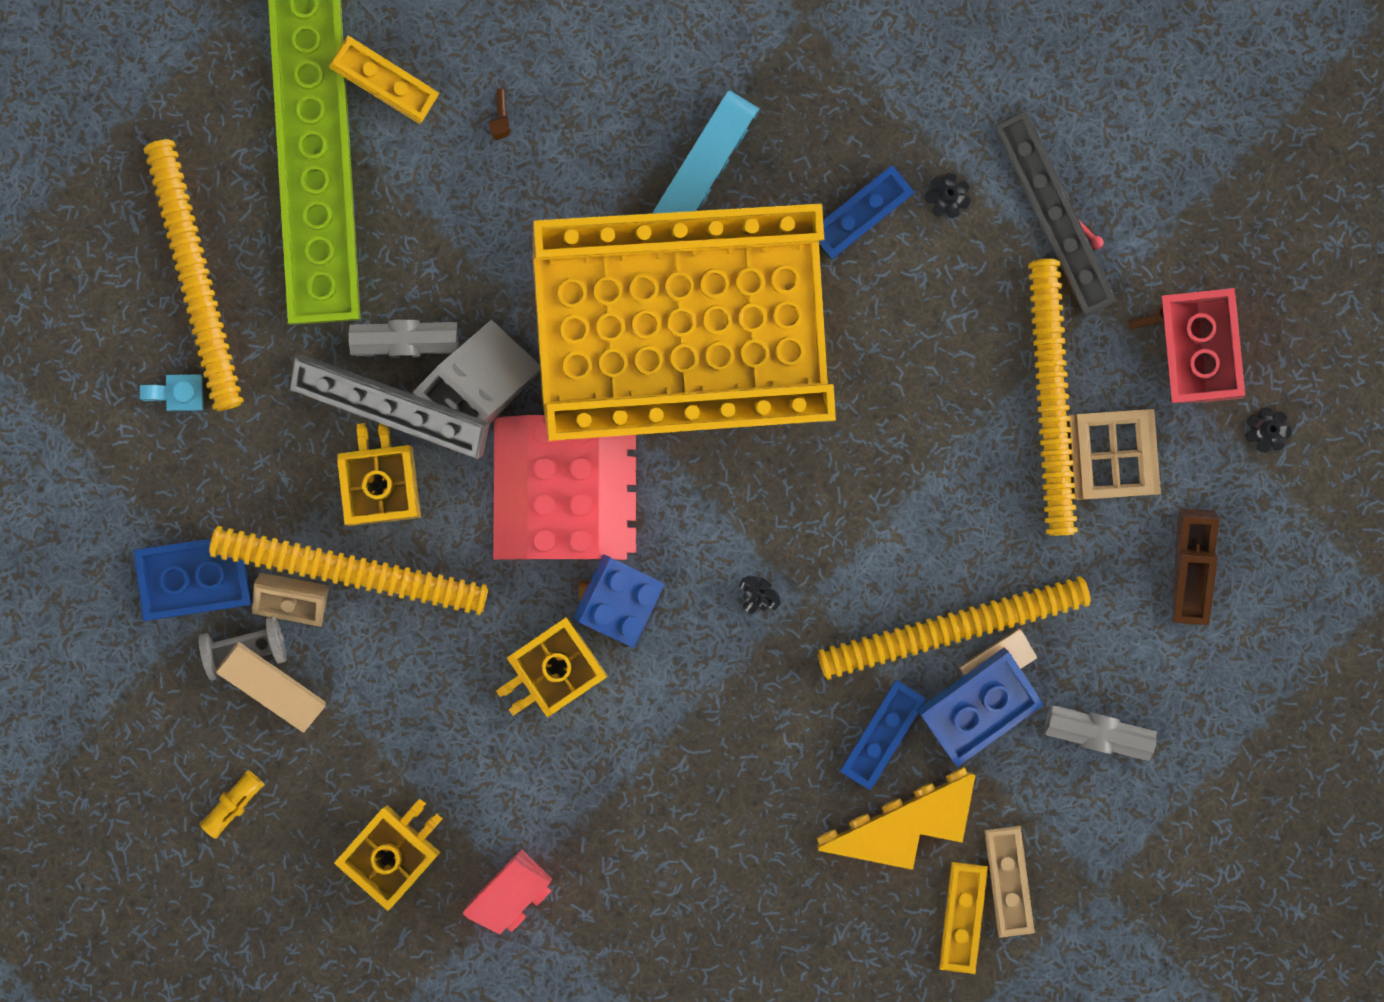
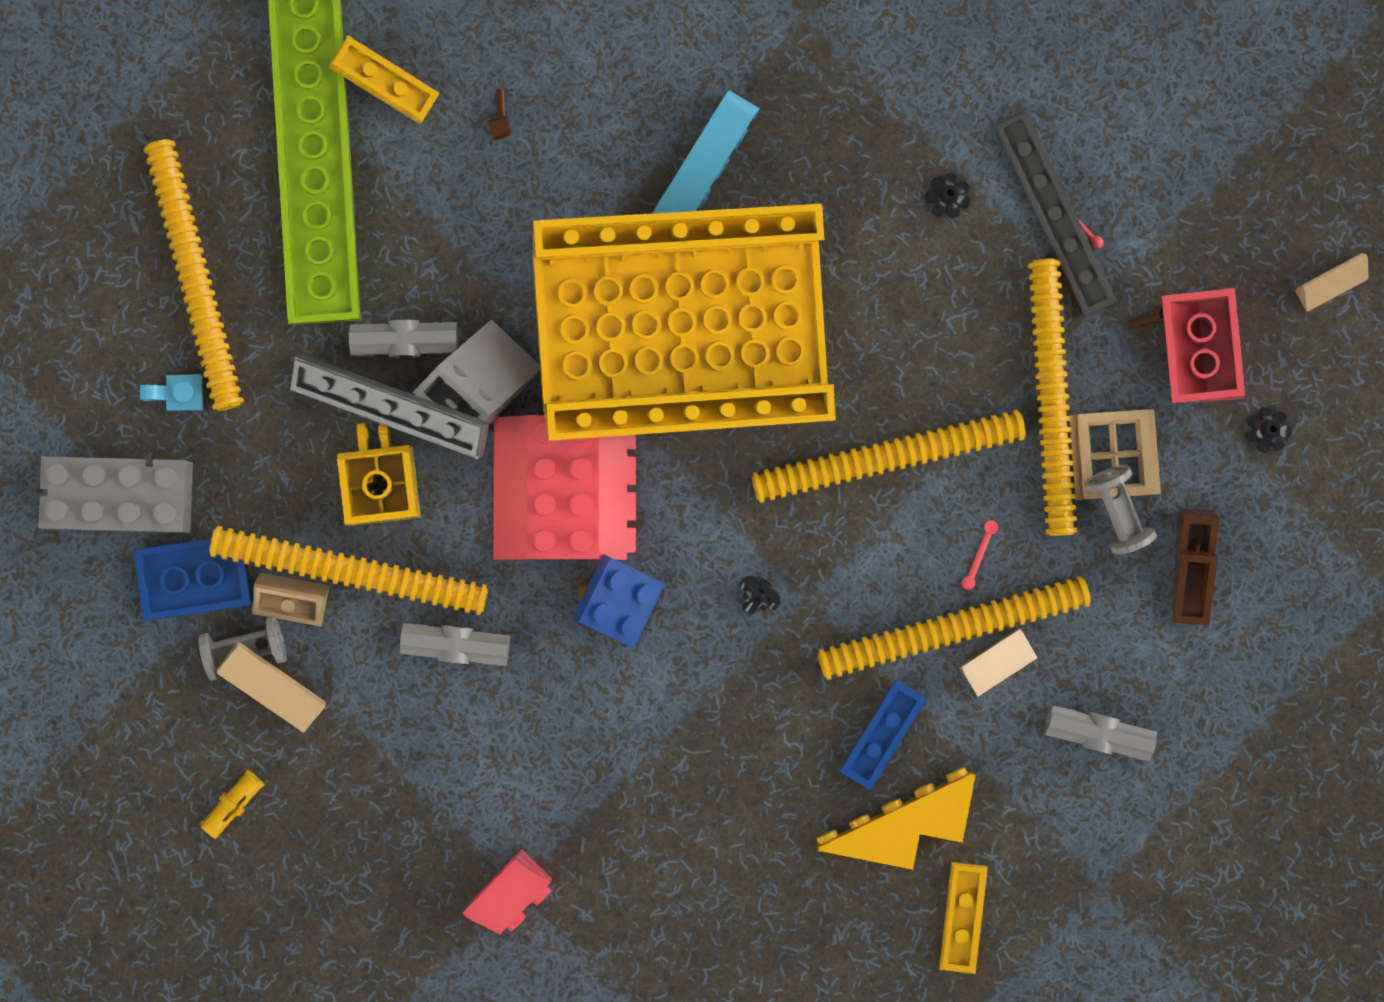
yellow hinge [334,799,442,911] -> none
yellow hinge [496,617,608,718] -> none
blue plate [819,165,915,261] -> none
blue plate [917,647,1044,767] -> none
tan tile [984,825,1035,938] -> none
none -> light grey piece [38,456,193,533]
none -> light grey piece [400,623,511,666]
none -> yellow piece [751,409,1026,503]
none -> coral hinge [961,520,998,590]
none -> light grey hose [1085,465,1157,555]
none -> tan slope [1295,253,1368,312]

